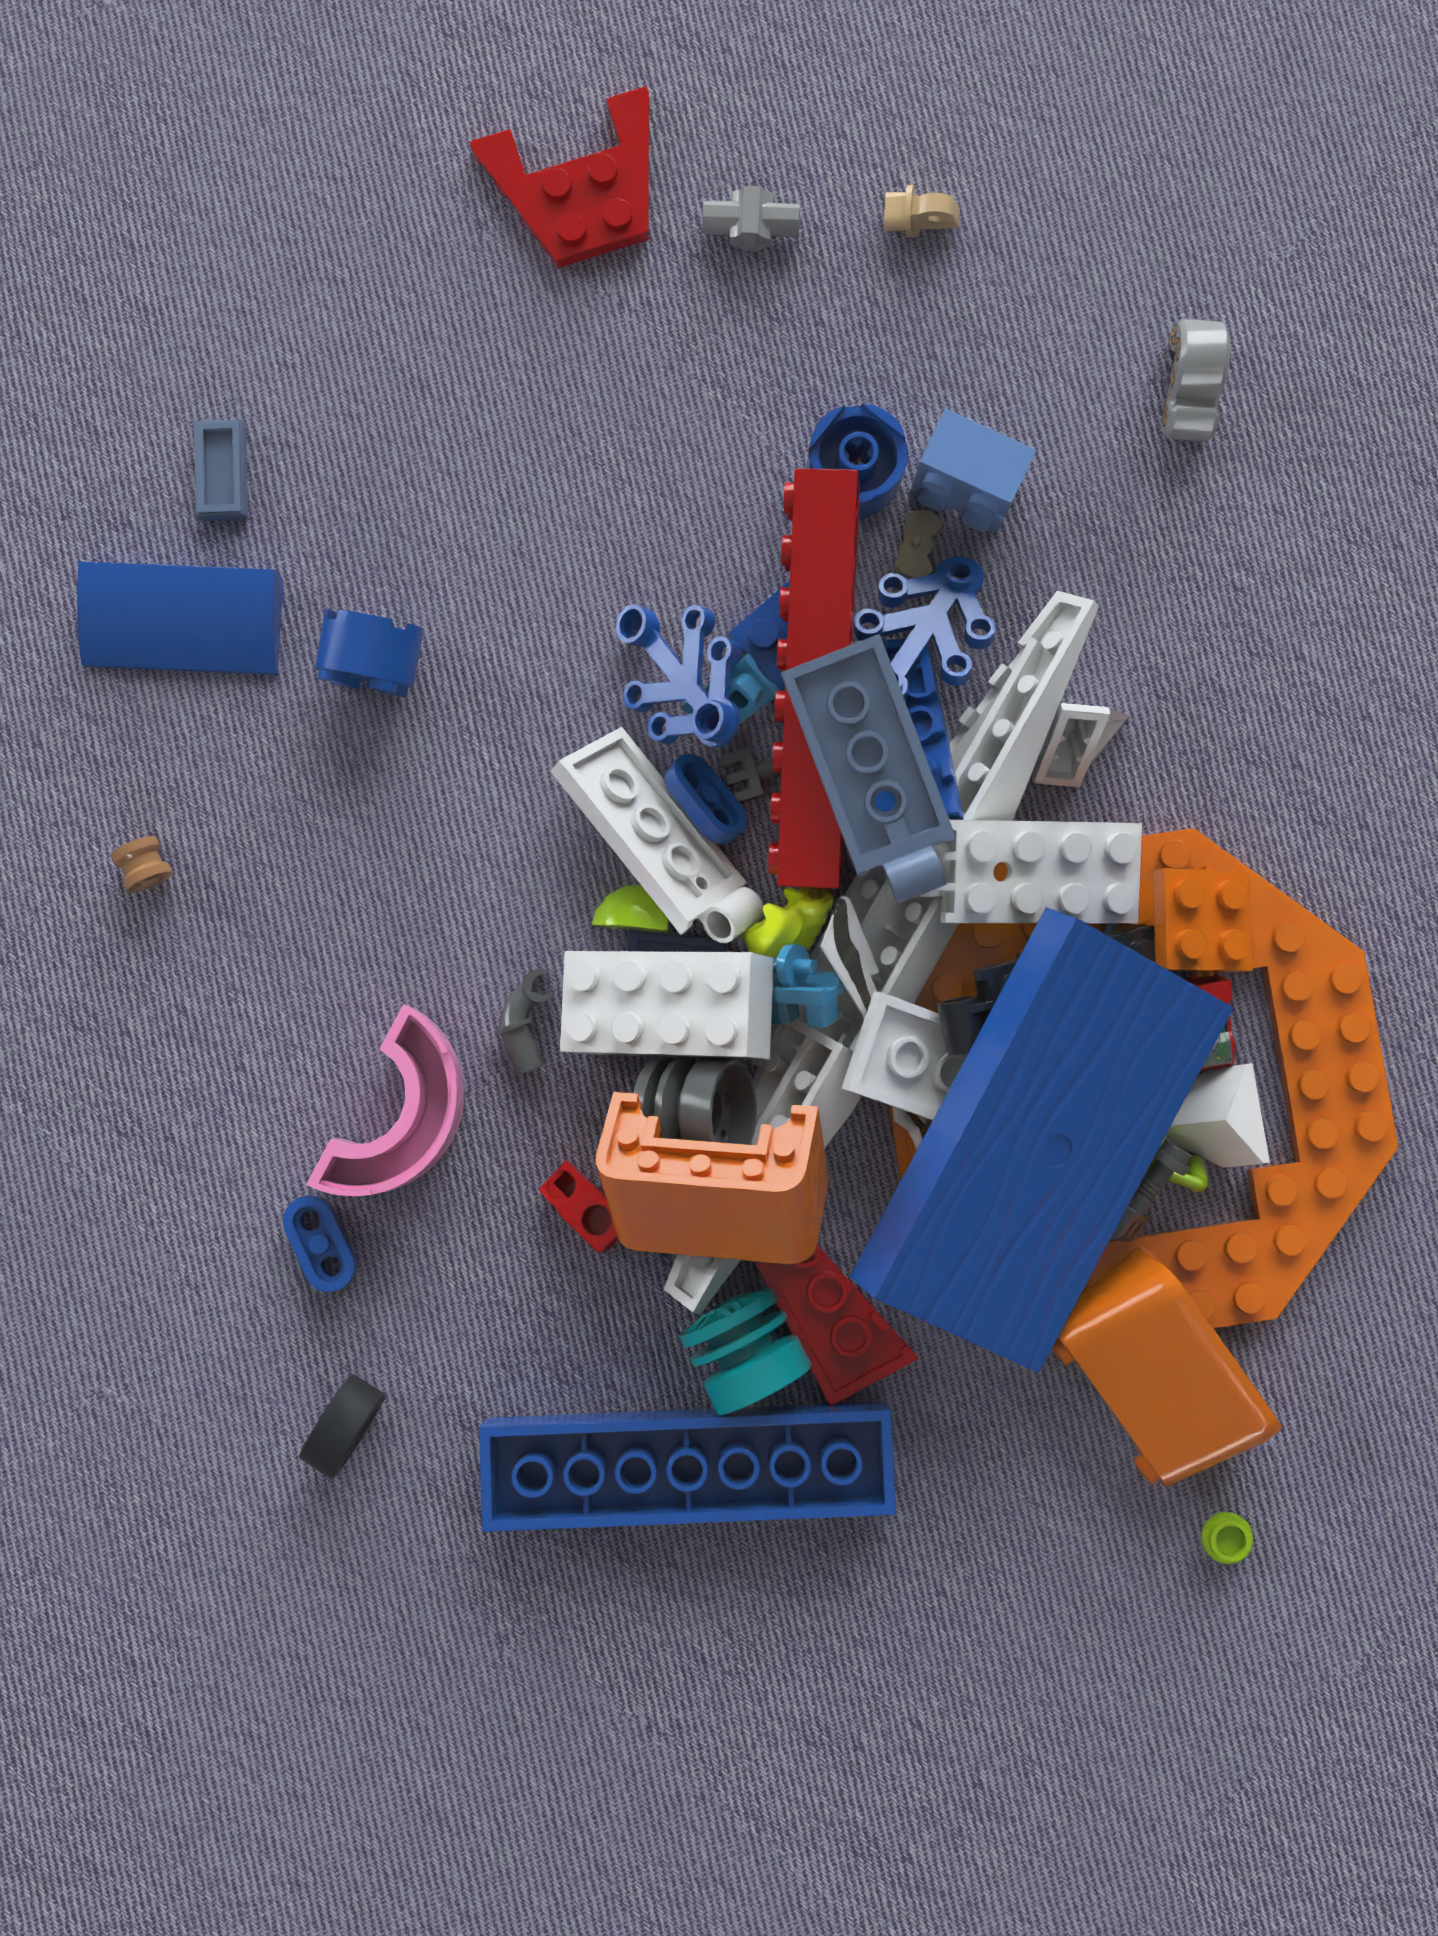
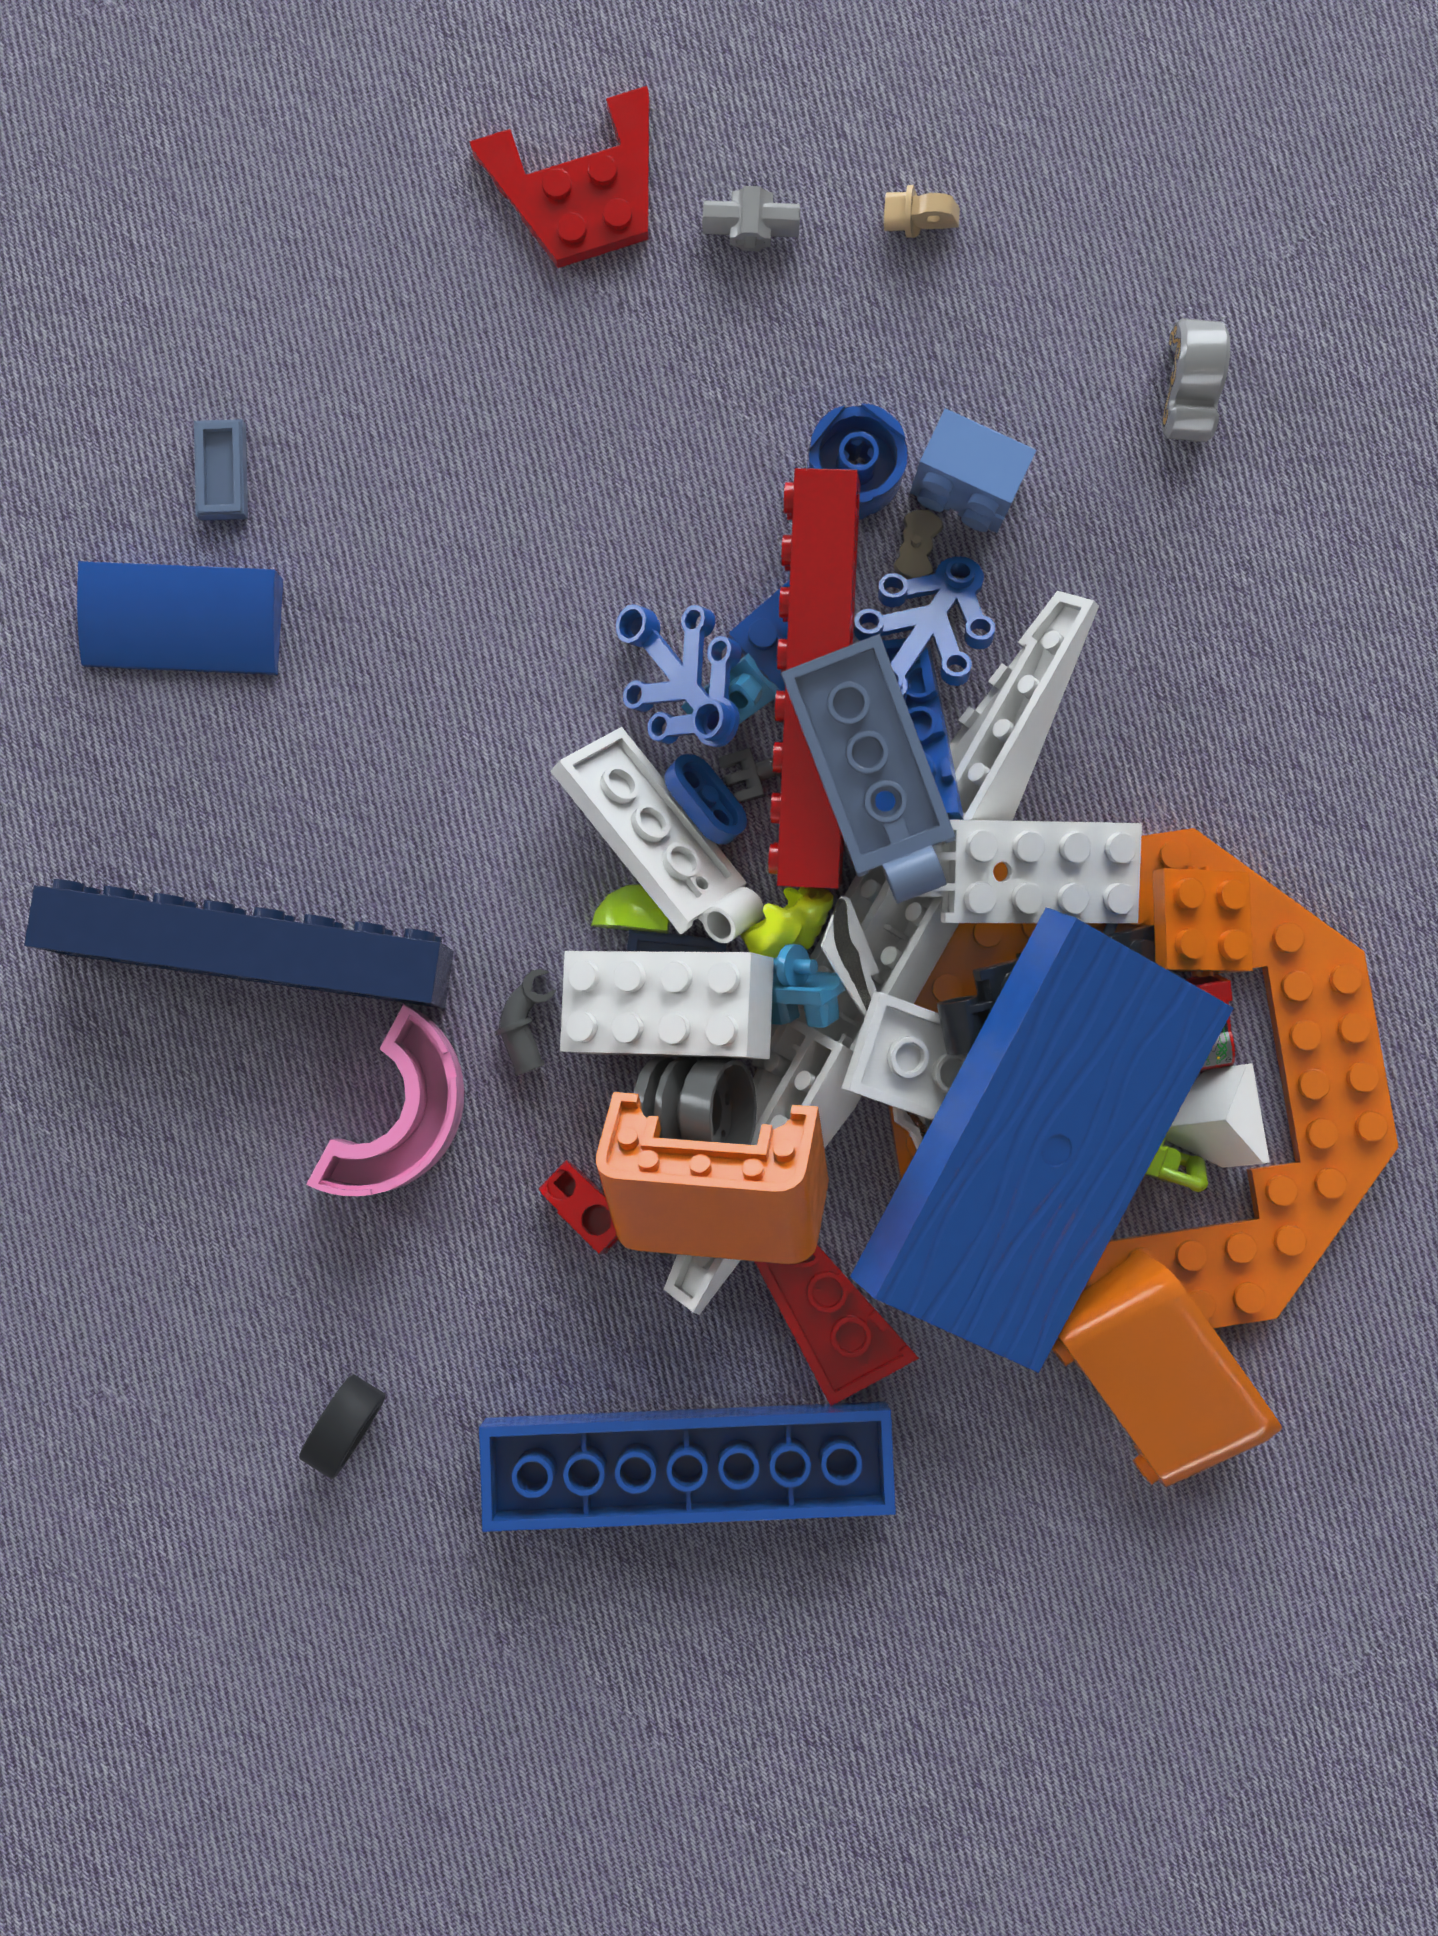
medium nougat wheel [110,836,173,893] -> none
blue plate [283,1195,358,1292] -> none
blue brick [315,609,424,698] -> none
teal wheel [678,1287,812,1415] -> none
white slope [1031,703,1129,787] -> none
dark grey hinge [1111,1139,1192,1242] -> none
lime plate [1201,1512,1253,1564] -> none
none -> dark blue brick [24,879,454,1009]

